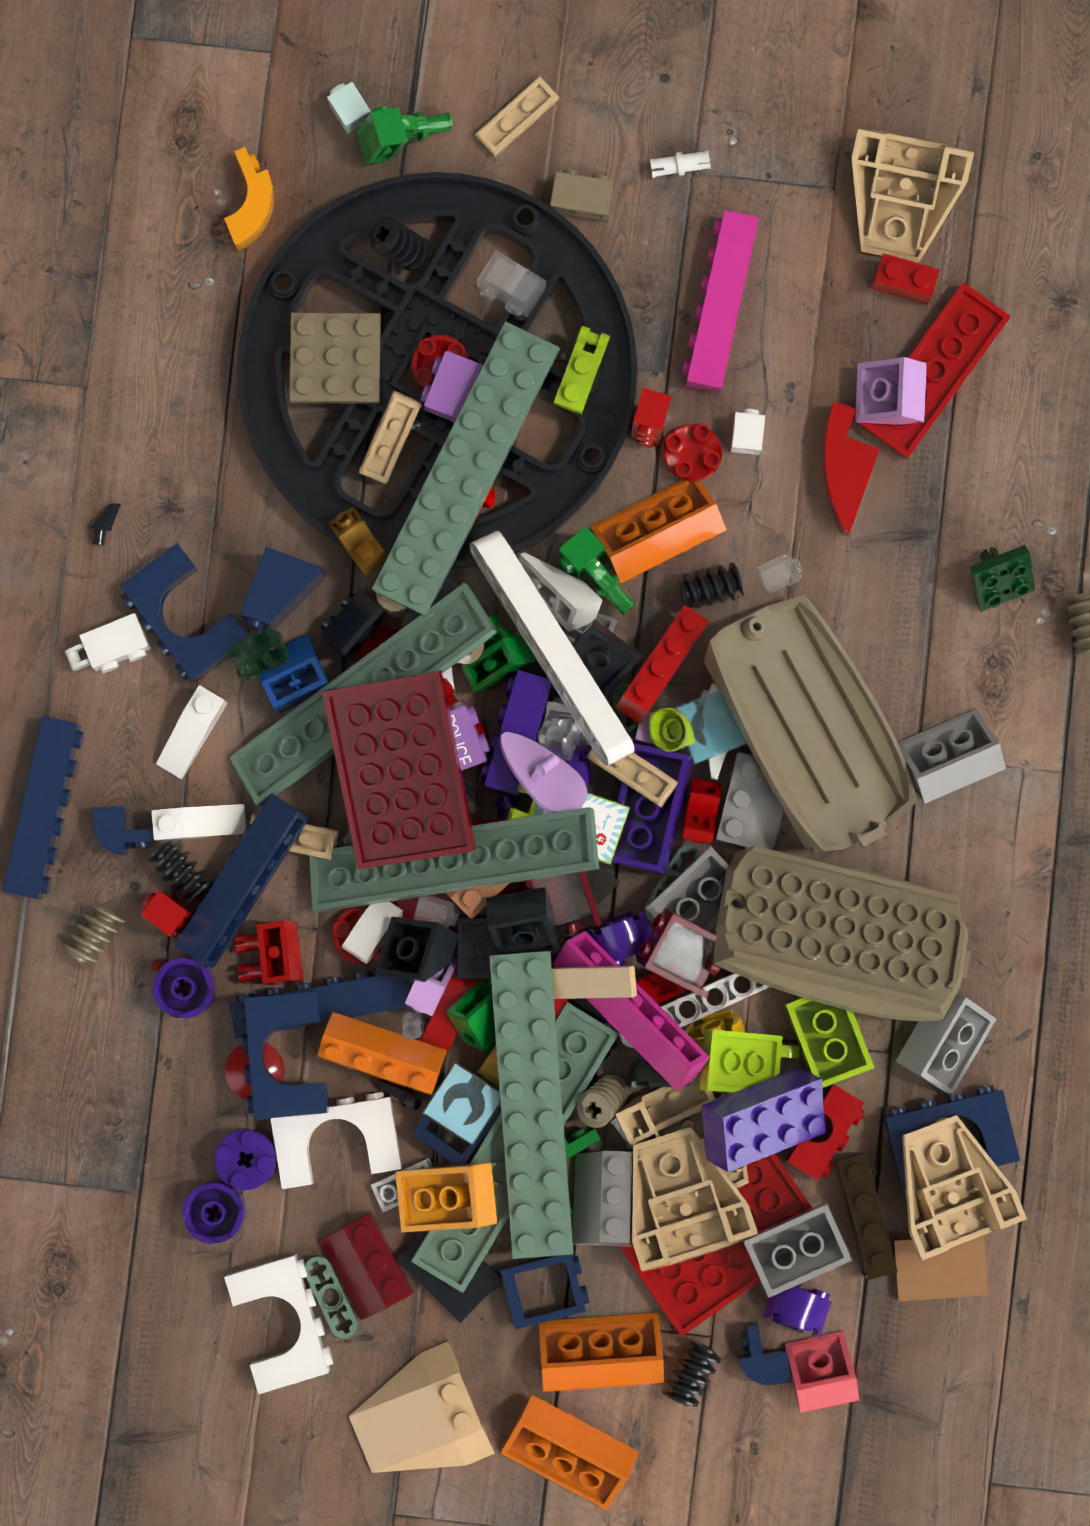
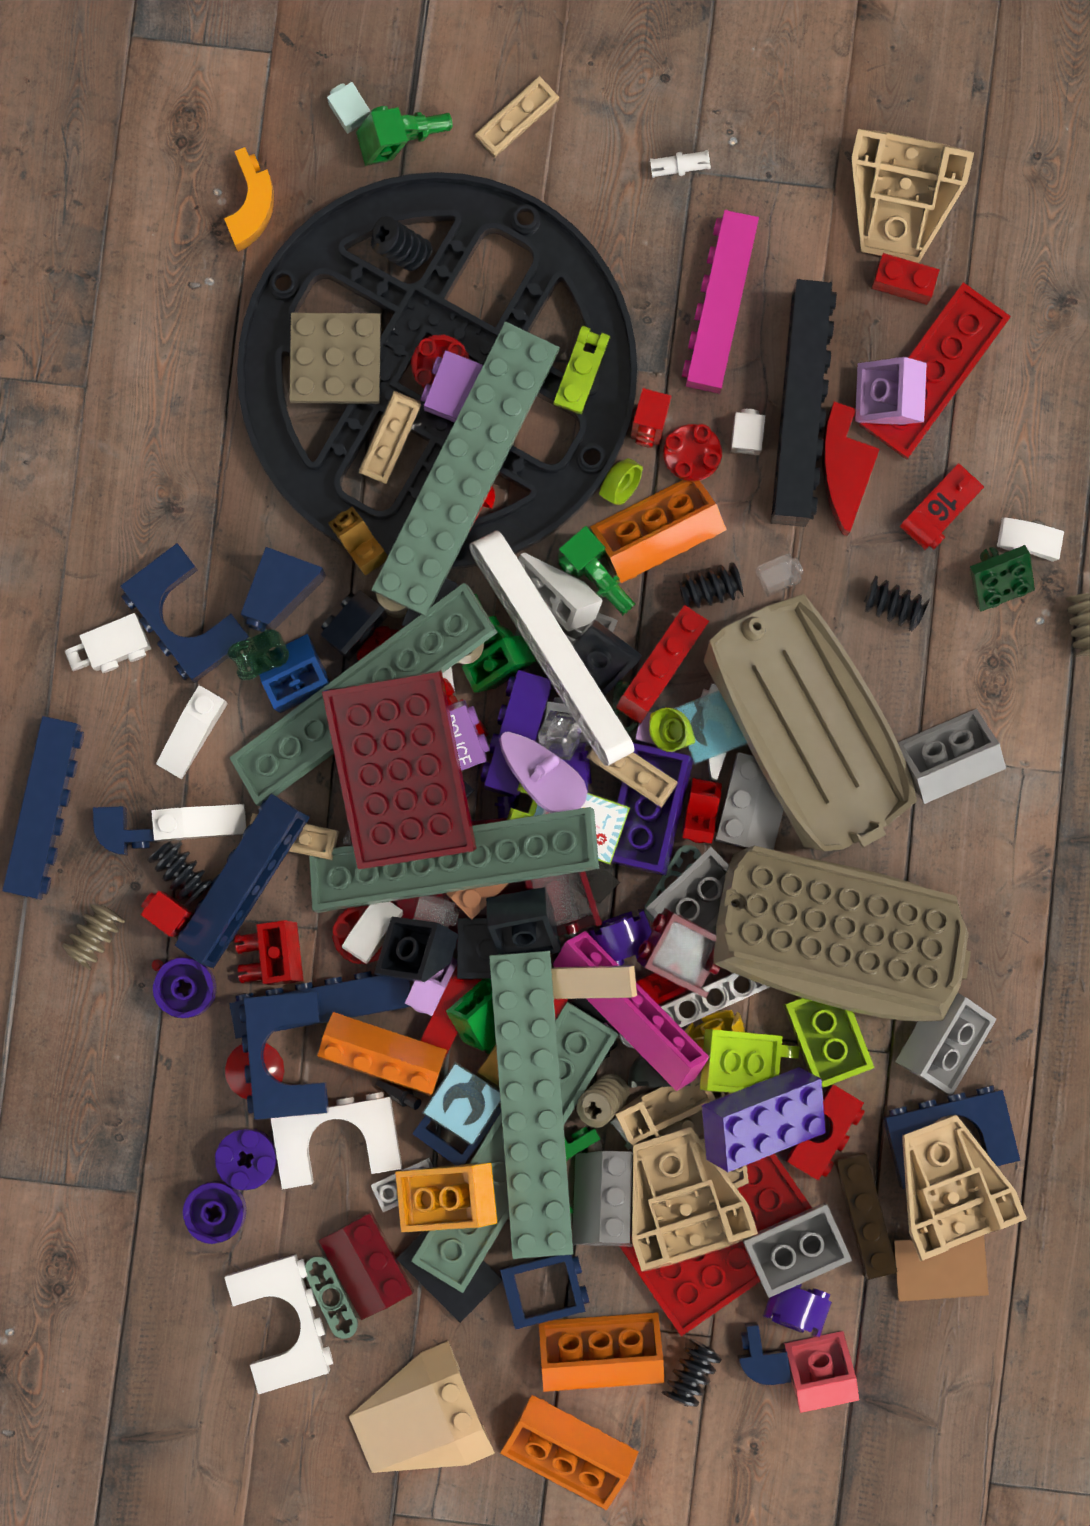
black bar [89,503,121,546] -> none
clear bar [400,1007,429,1040] -> none
clear brick [477,250,546,317] -> none
dark tan brick [550,169,614,223] -> none
none -> lime hat [599,458,643,505]
none -> black brick [770,279,837,527]
none -> black piece [864,575,930,632]
none -> red door [899,463,984,550]
none -> white slope [997,518,1064,561]

